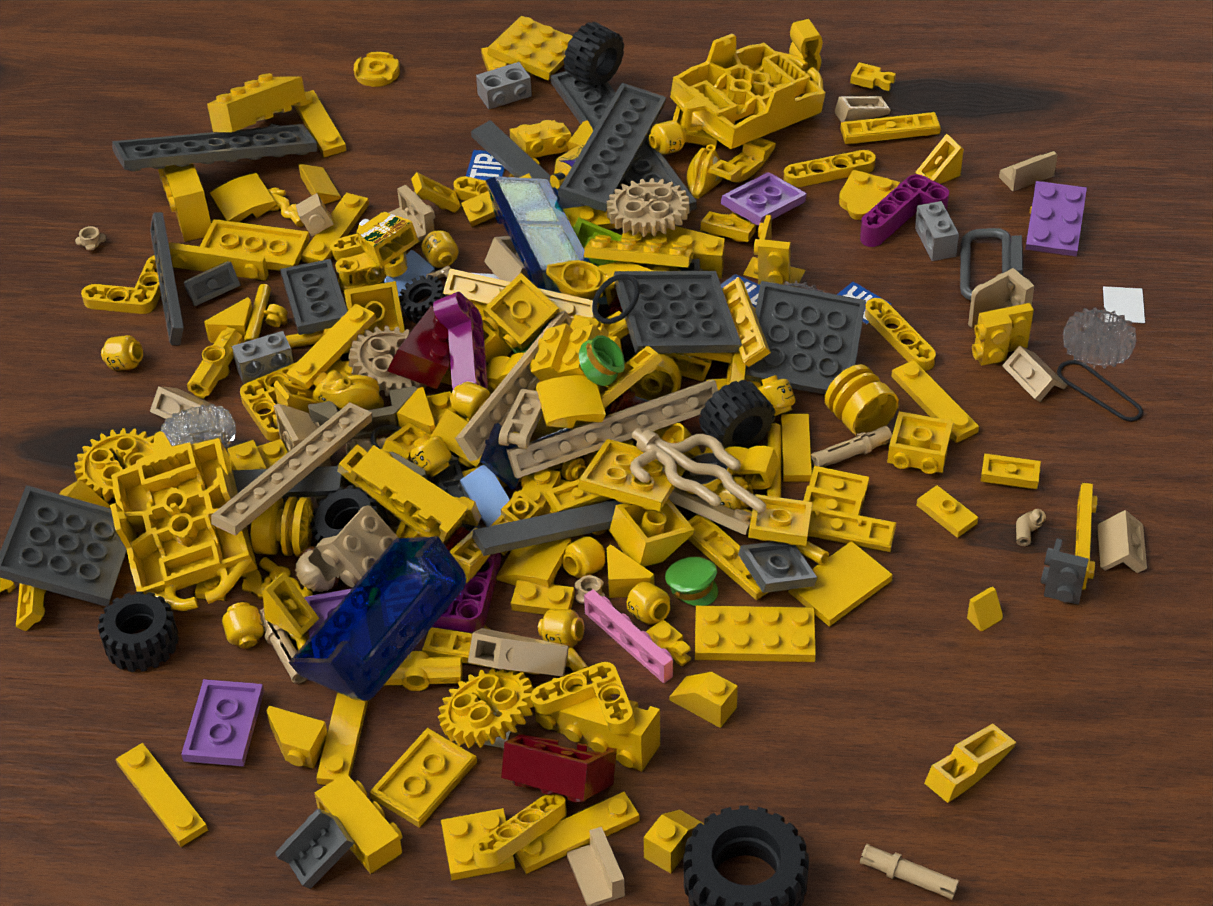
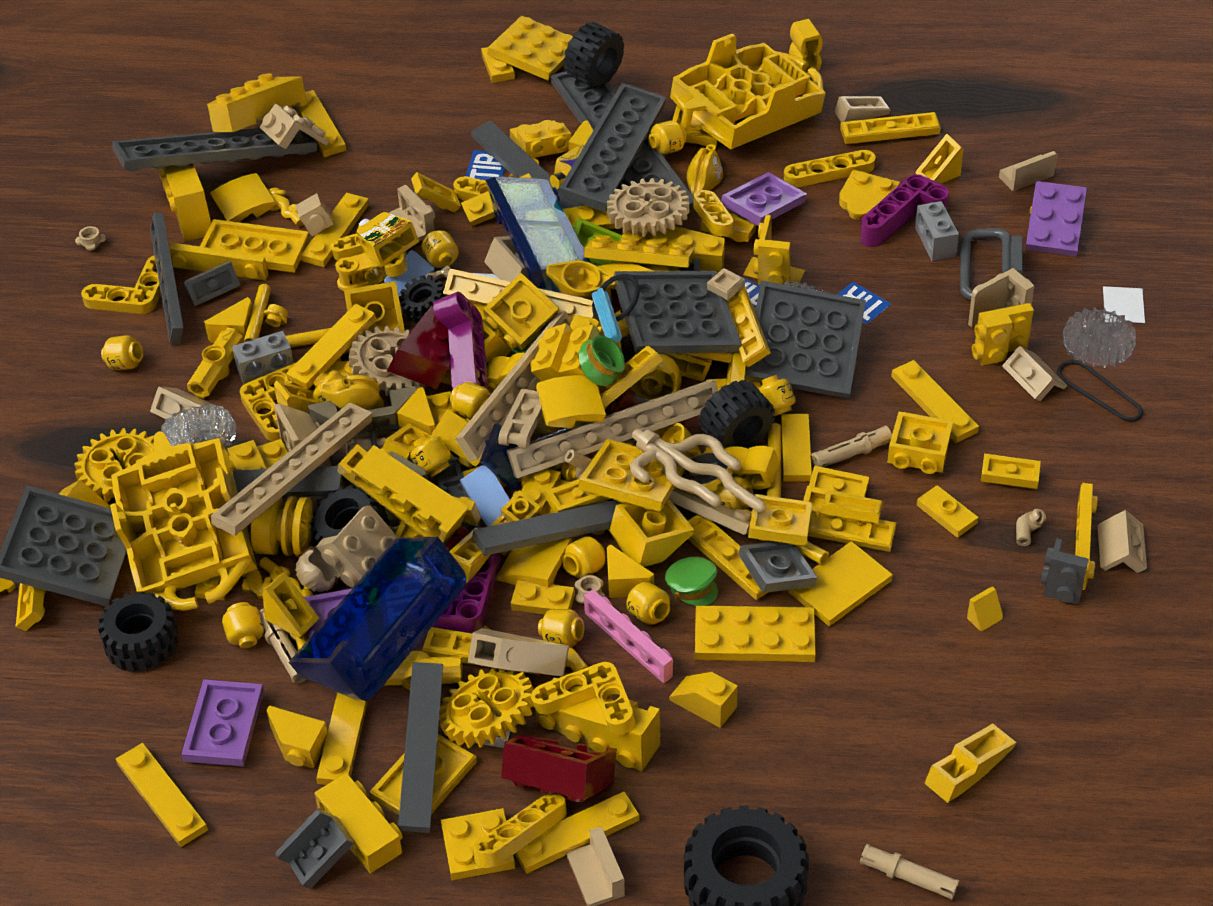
dark grey plate [280,259,348,335] -> none
yellow slope [299,164,341,204] -> none
yellow tile [354,52,400,87] -> none
light grey brick [476,62,532,109] -> none
yellow slope [644,810,704,874] -> none
yellow plate [646,619,691,666] -> none
yellow slope [709,138,776,183] -> none
yellow wheel [824,364,899,436] -> none
yellow plate [850,62,896,91] -> none
yellow beam [865,298,936,371] -> none
none -> tan bracket [260,103,329,149]
none -> dark grey tile [398,662,443,833]
none -> tan arm [565,449,592,480]
none -> medium azure axle [592,288,622,343]
none -> yellow beam [693,190,733,236]
none -> tan tile [707,268,745,300]
none -> yellow tile [821,491,883,524]

